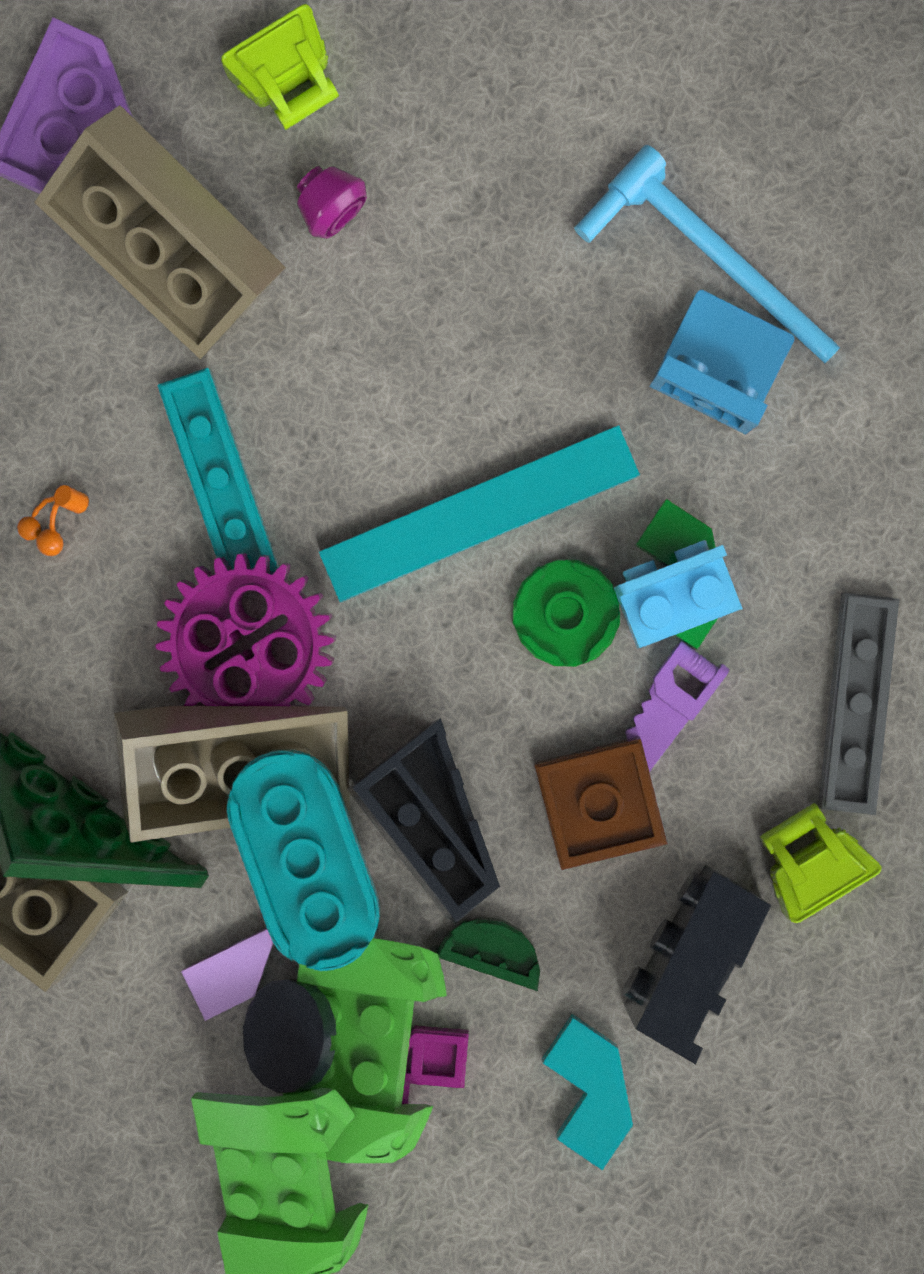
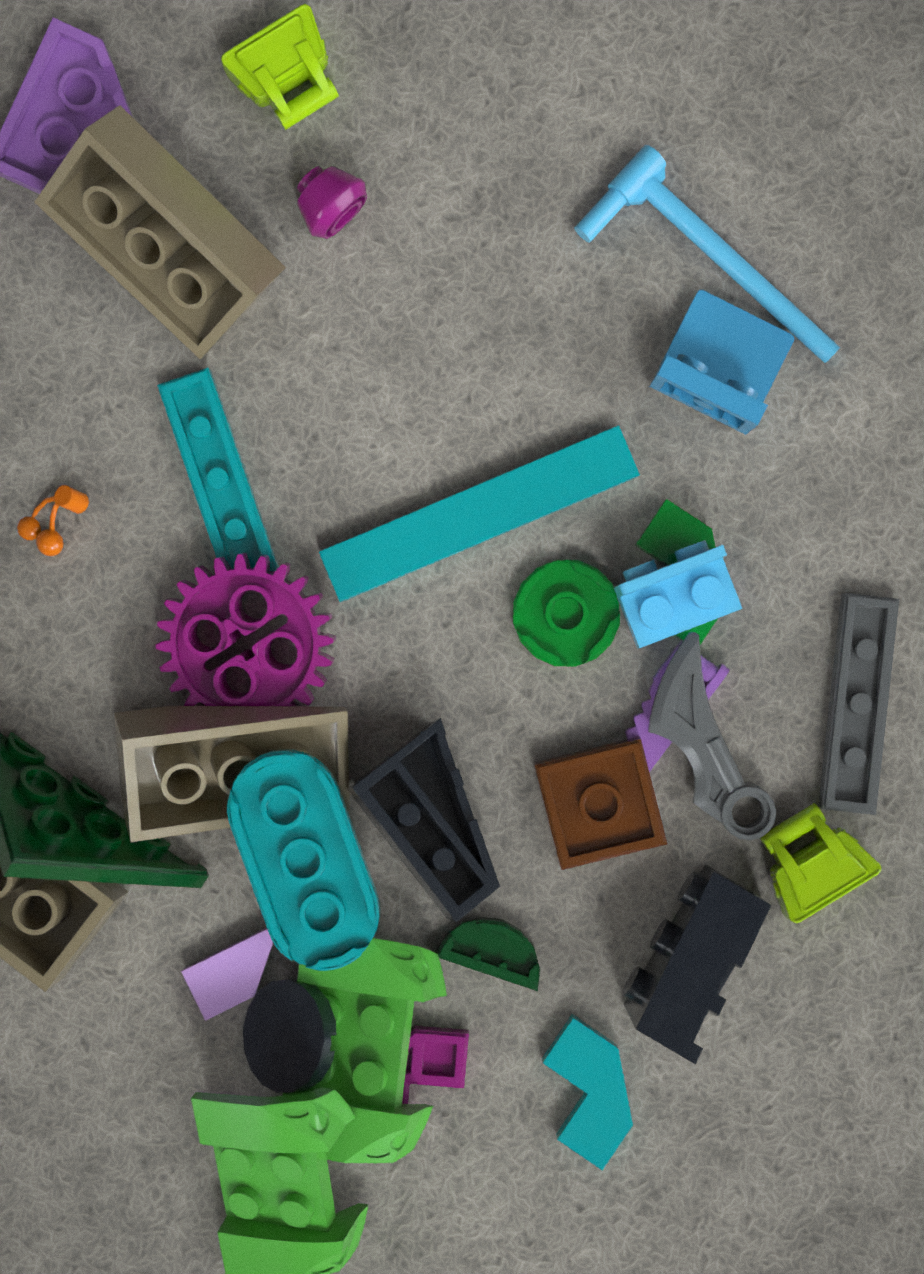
none -> dark grey piece [648,632,776,840]

